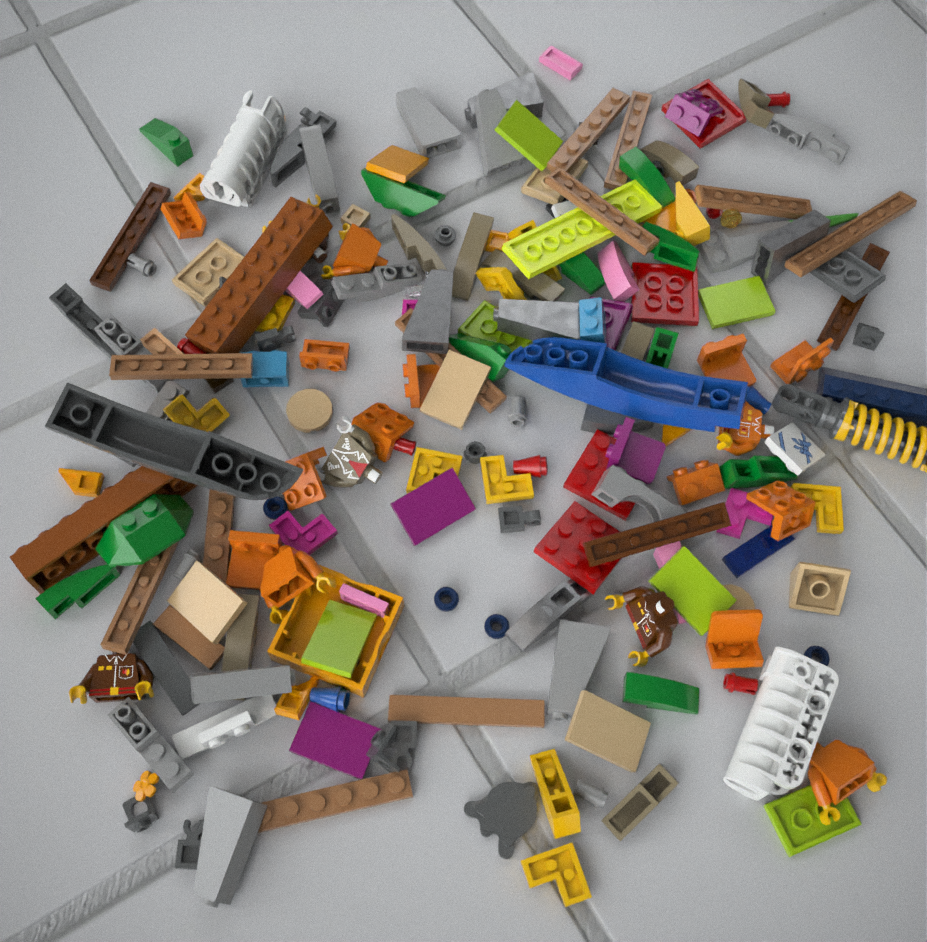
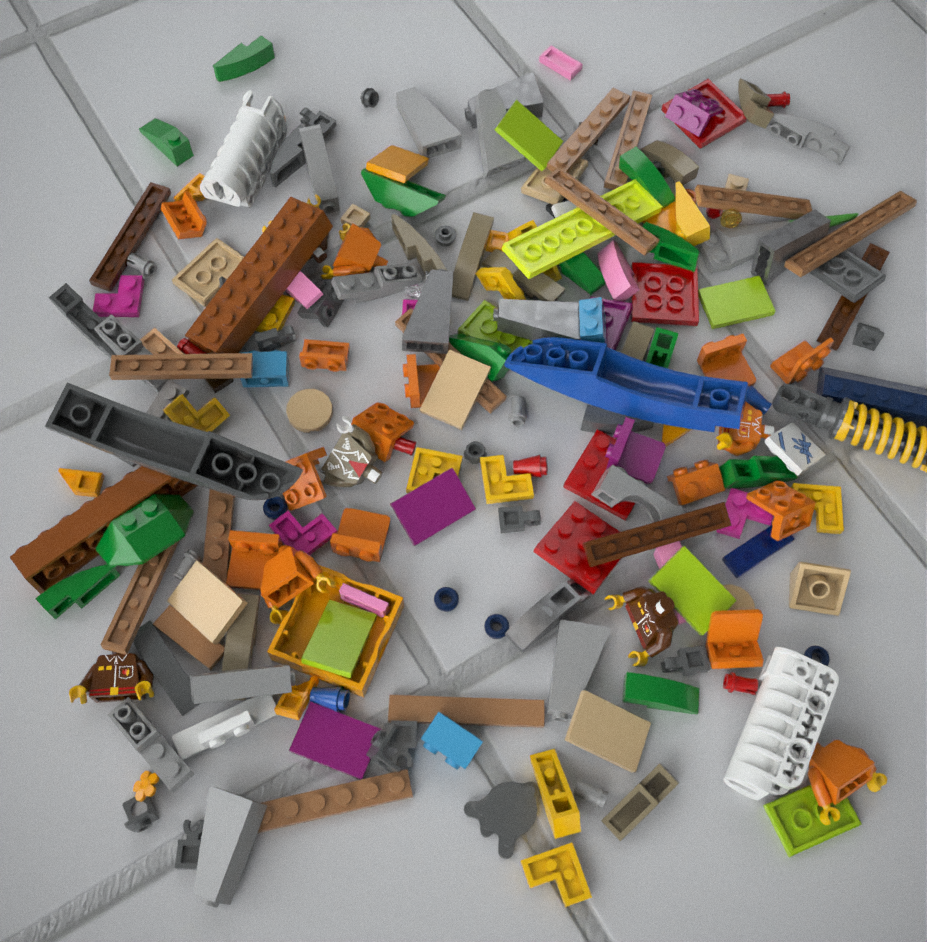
none -> dark pink plate [93,275,145,317]
none -> green slope [213,35,275,82]
none -> orange bracket [330,508,390,562]
none -> dark grey plate [360,88,379,108]
none -> dark azure brick [421,711,483,770]
none -> dark grey plate [661,645,710,676]
none -> tan plate [725,174,749,191]

